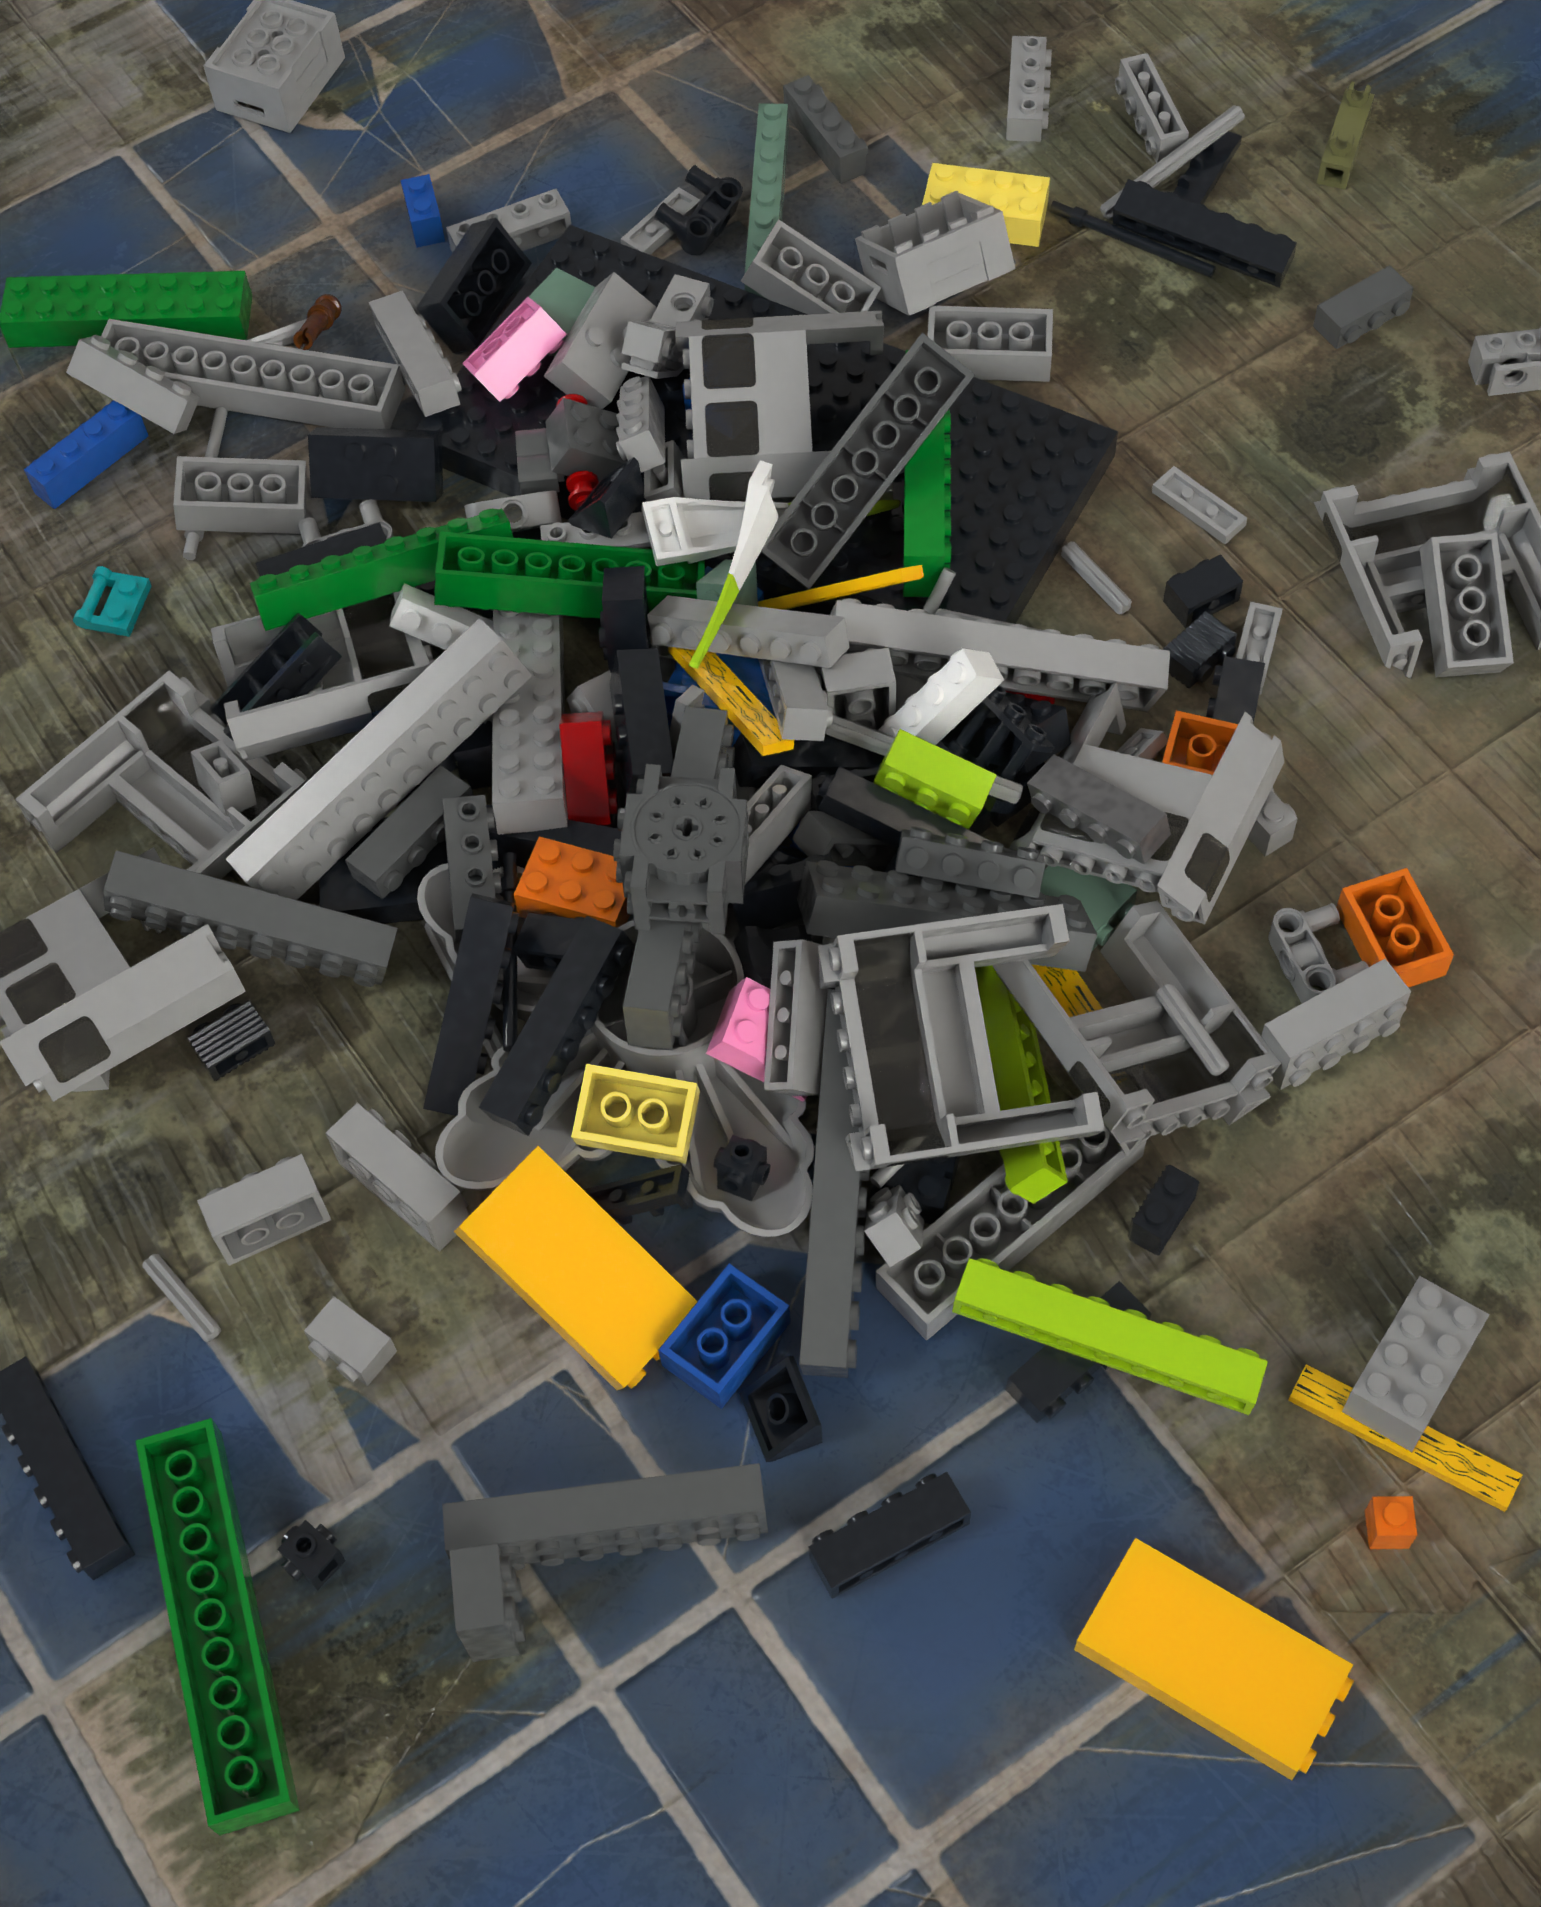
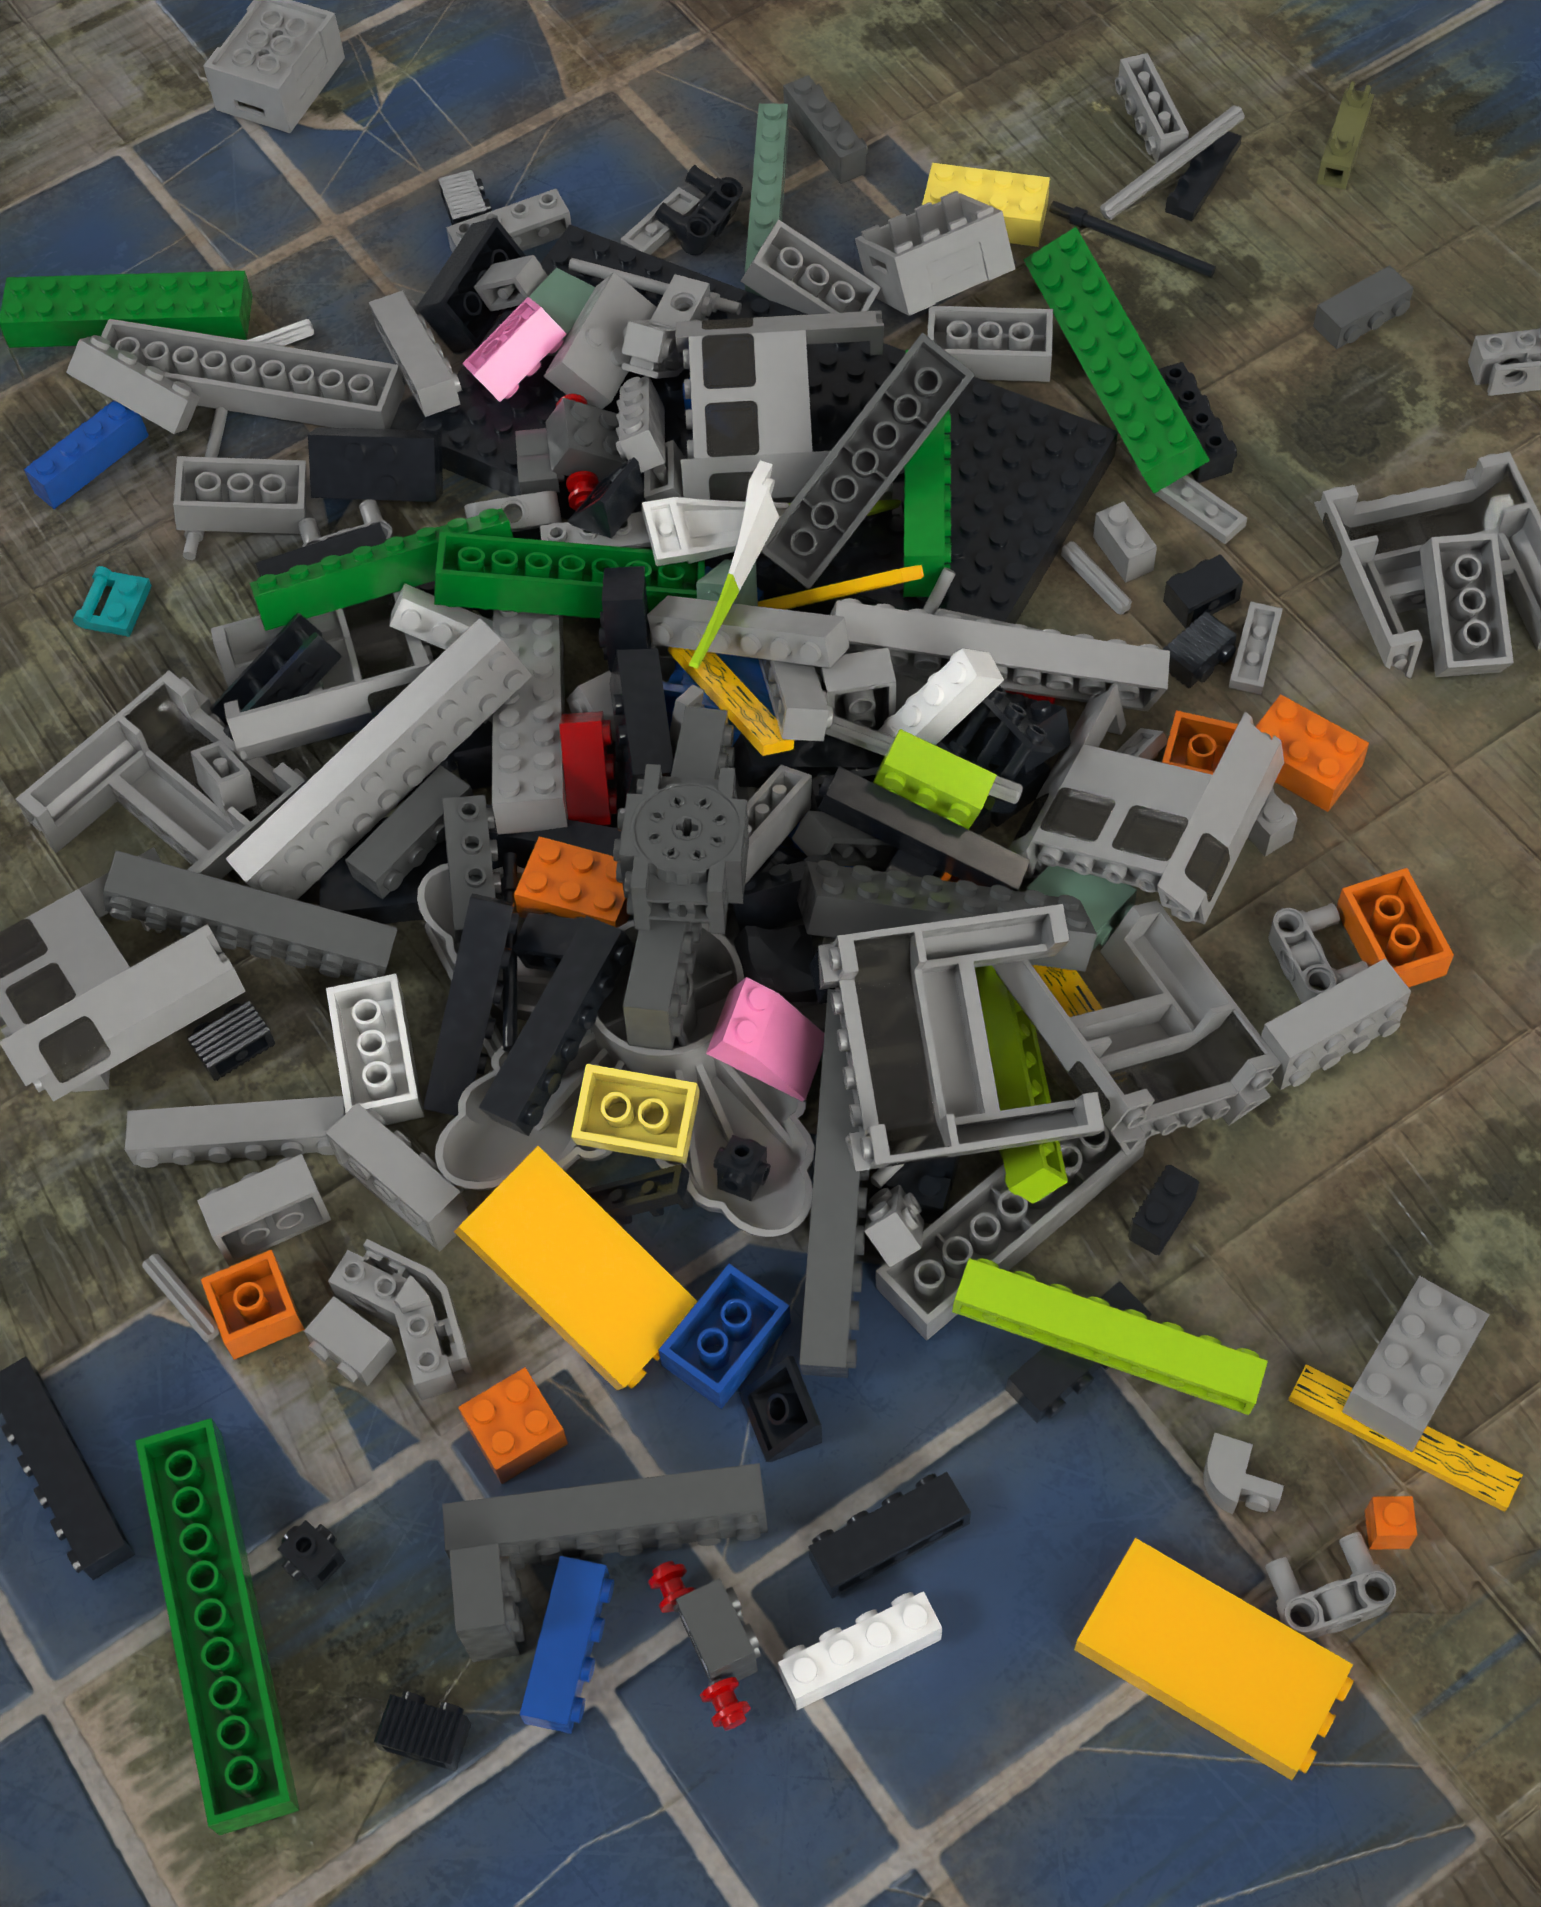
reddish brown pin [293,294,342,350] -> none
blue brick [401,174,445,248] -> none
light grey brick [764,939,828,1096] -> none
dark grey brick [896,827,1046,898] -> none
light grey brick [1006,36,1052,142] -> none
flat silver brick [1027,754,1171,864] -> none
black brick [1113,179,1297,288] -> none
light grey axle [1156,983,1229,1076] -> none
black brick [1206,656,1265,724] -> none
none -> light grey brick [125,1096,346,1168]
none -> orange brick [200,1249,305,1360]
none -> white brick [326,974,424,1125]
none -> light grey brick [328,1239,473,1400]
none -> black brick [373,1691,471,1772]
none -> brick [438,170,492,225]
none -> orange brick [458,1367,568,1484]
none -> light grey brick [474,255,548,312]
none -> blue brick [520,1556,614,1734]
none -> light grey bar [569,258,742,315]
none -> dark grey brick [648,1561,761,1731]
none -> white brick [778,1591,942,1710]
none -> green brick [1023,227,1210,494]
none -> light grey brick [1093,501,1157,583]
none -> black brick [1158,362,1237,483]
none -> light grey brick [1203,1433,1284,1514]
none -> orange brick [1256,694,1369,812]
none -> light grey piece [1265,1532,1396,1640]

